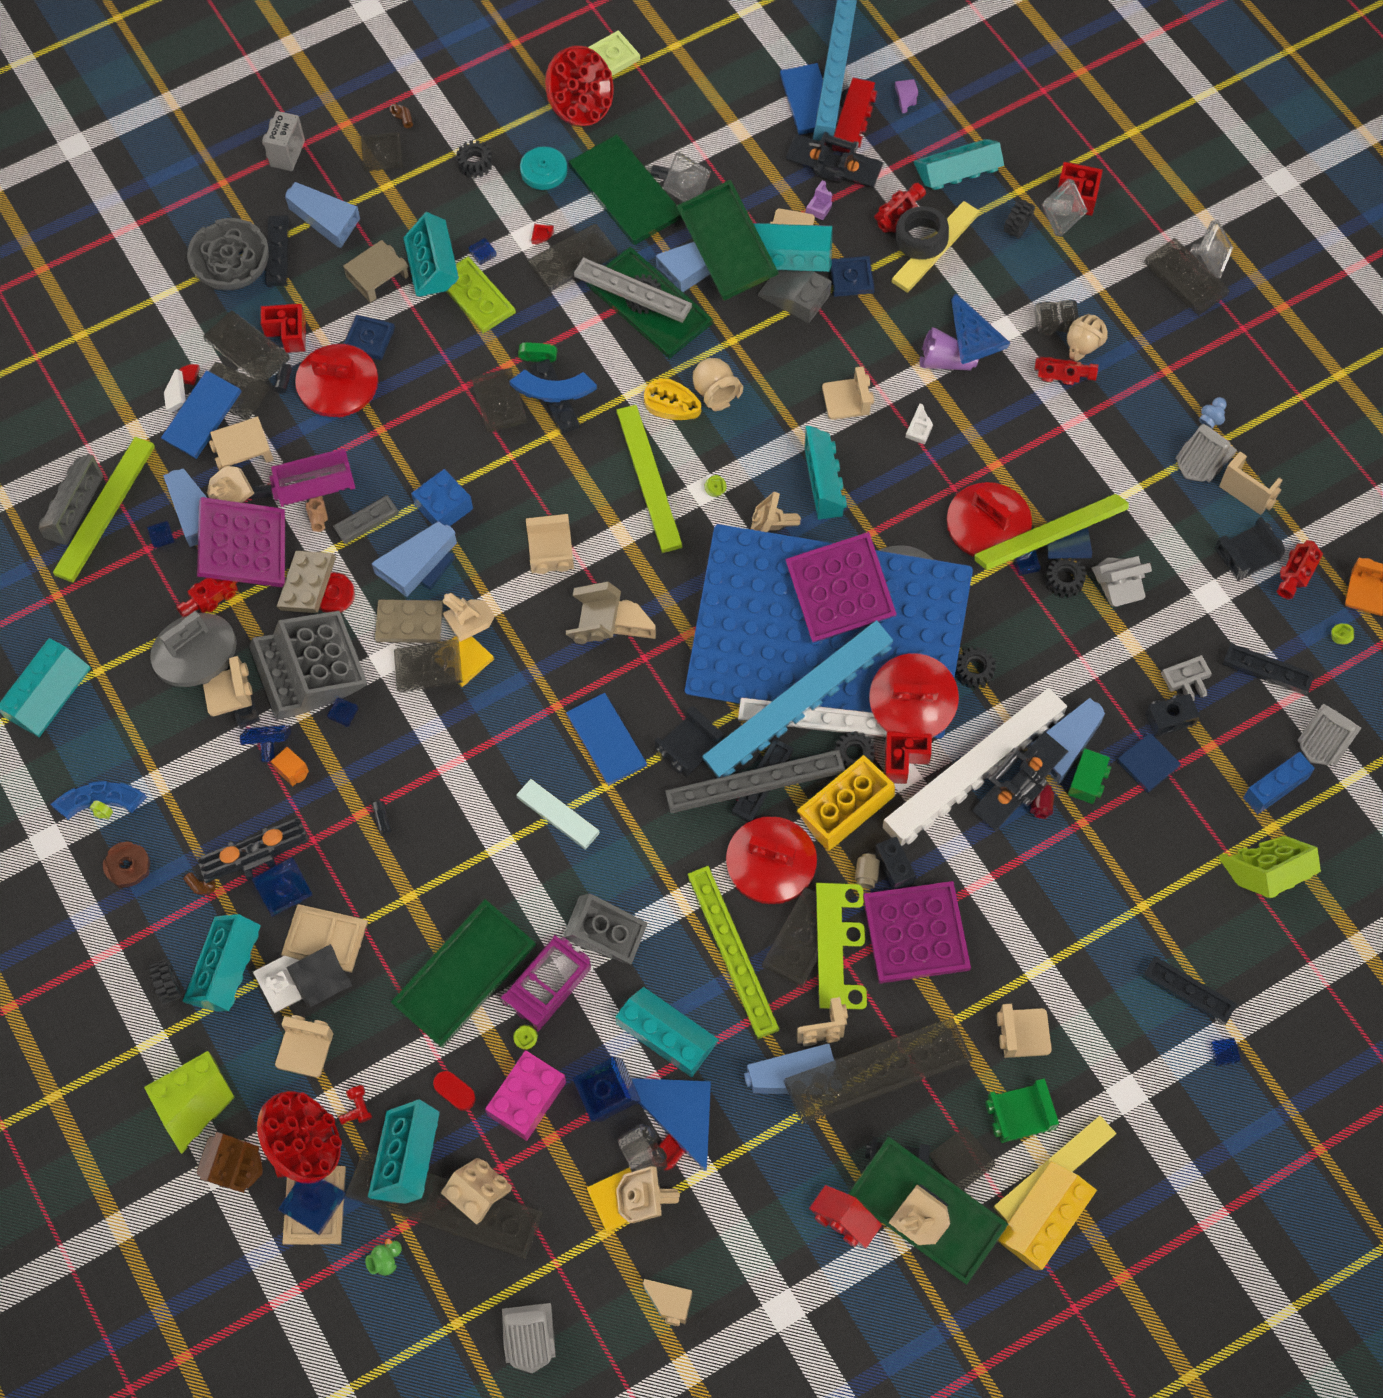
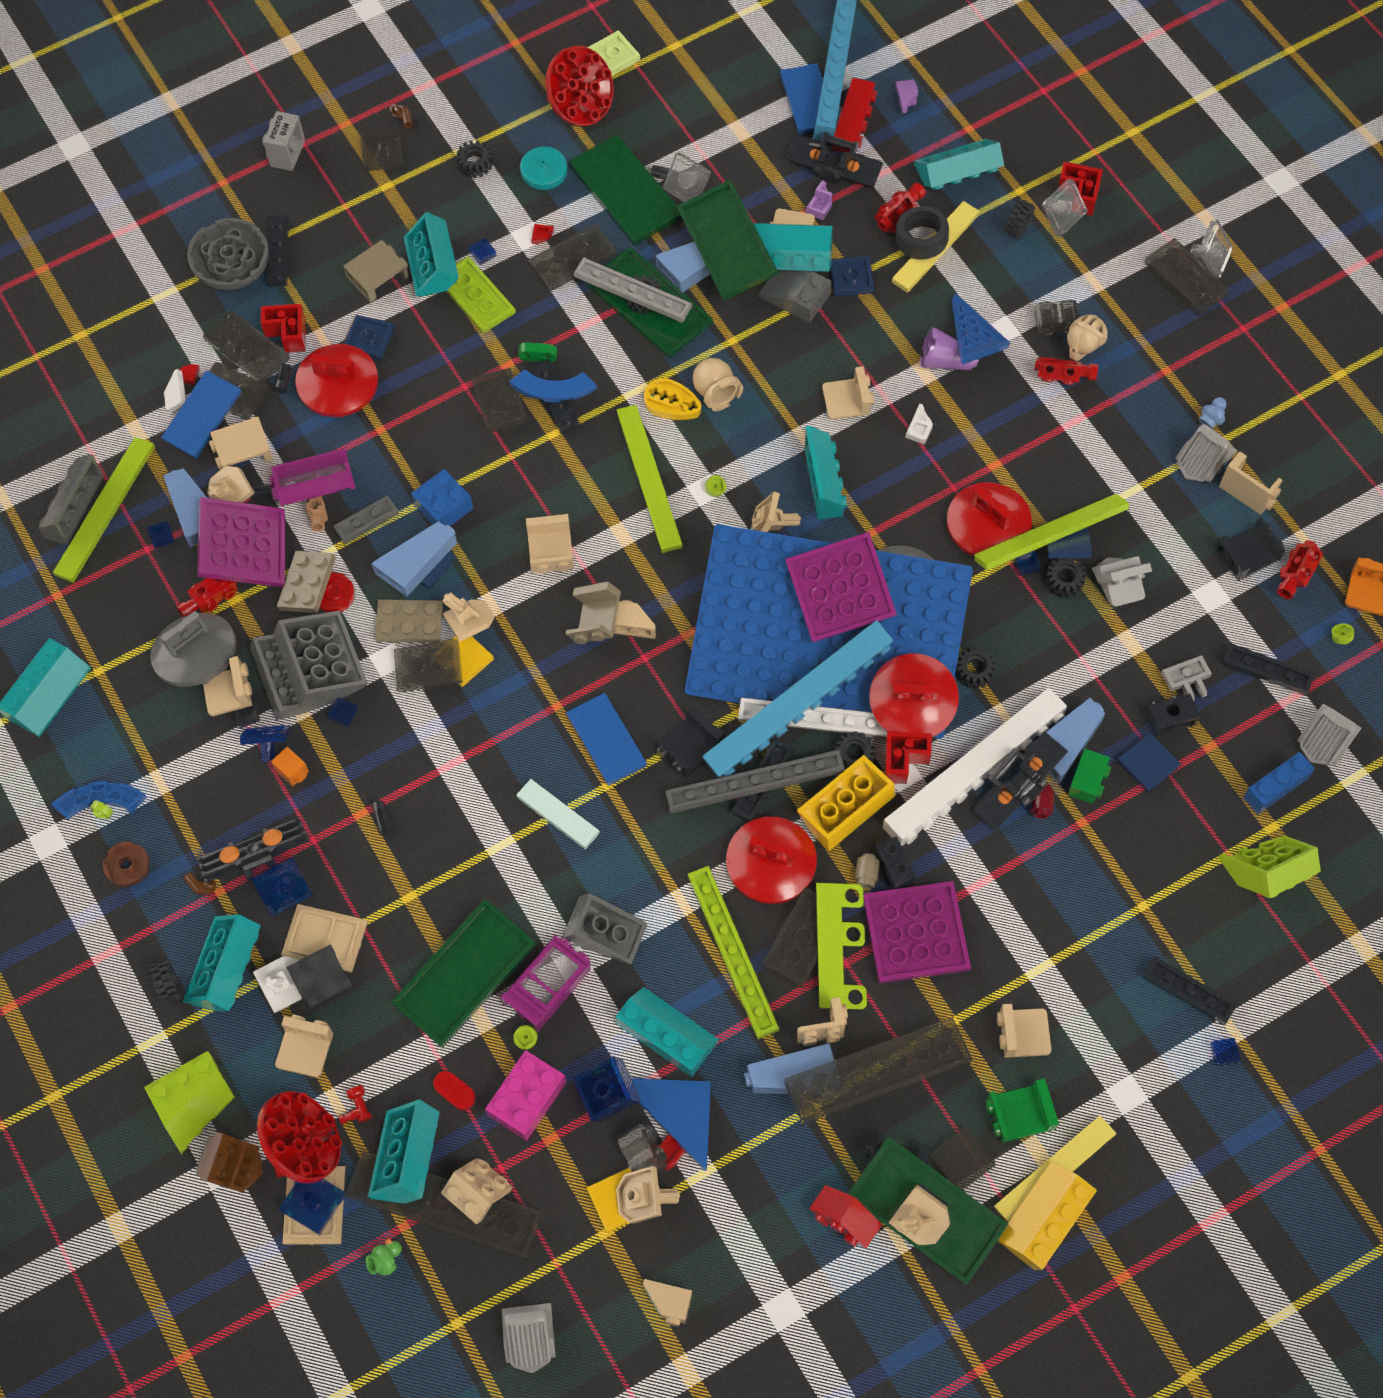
medium blue slope [285,182,360,248] -> none

